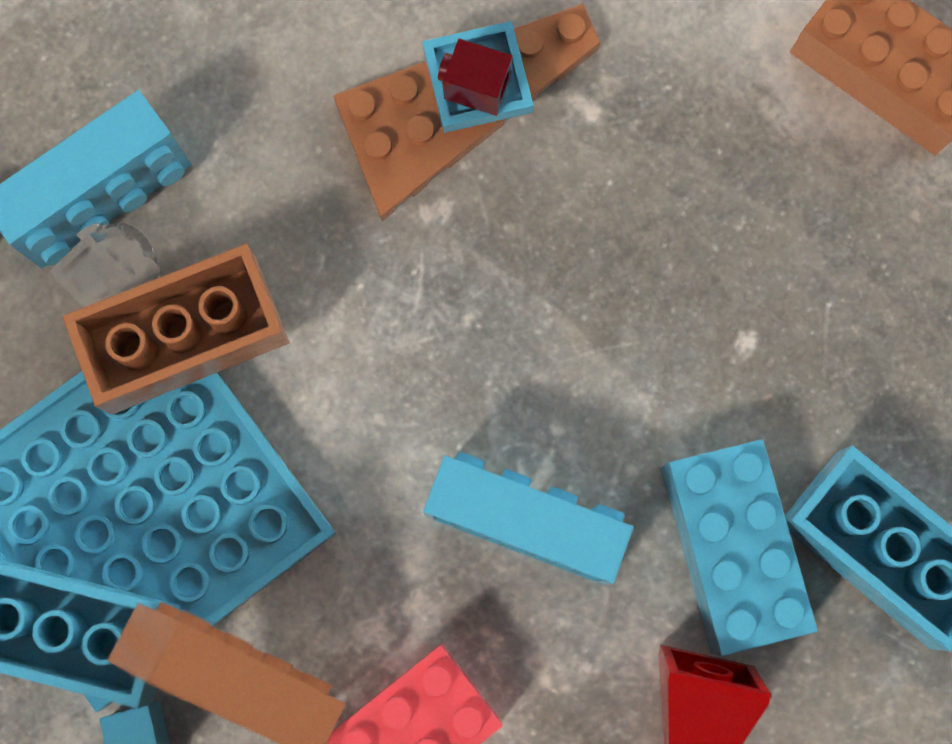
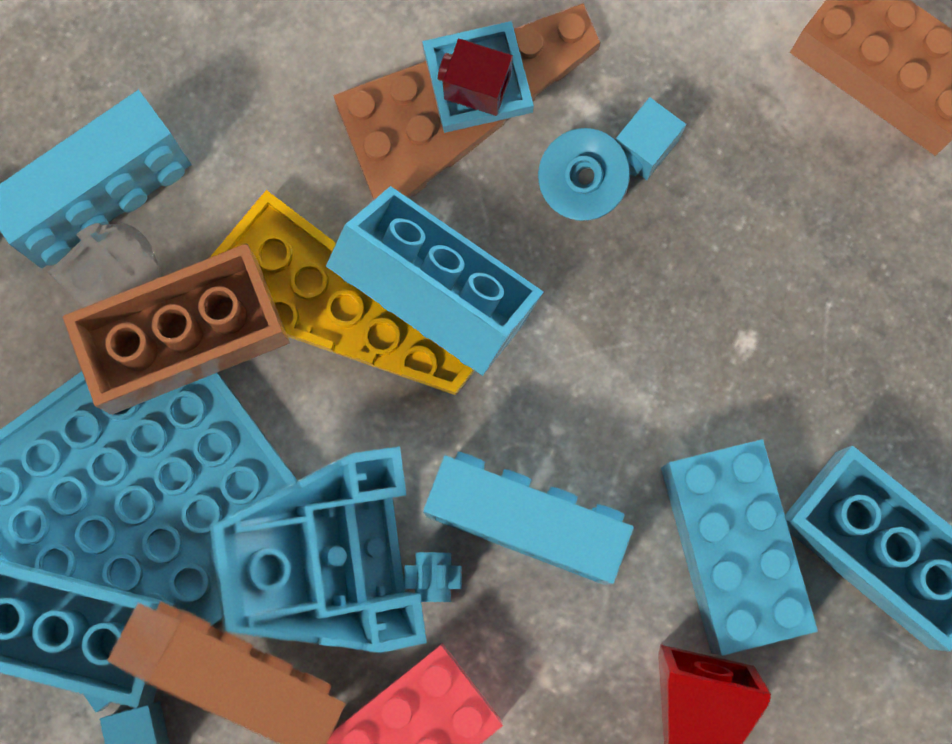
none -> yellow wing [209,190,475,395]
none -> medium azure wedge [210,446,427,653]
none -> medium azure brick [326,186,544,376]
none -> medium azure gear [404,552,462,602]
none -> medium azure dish [538,128,630,221]
none -> medium azure brick [616,97,686,180]

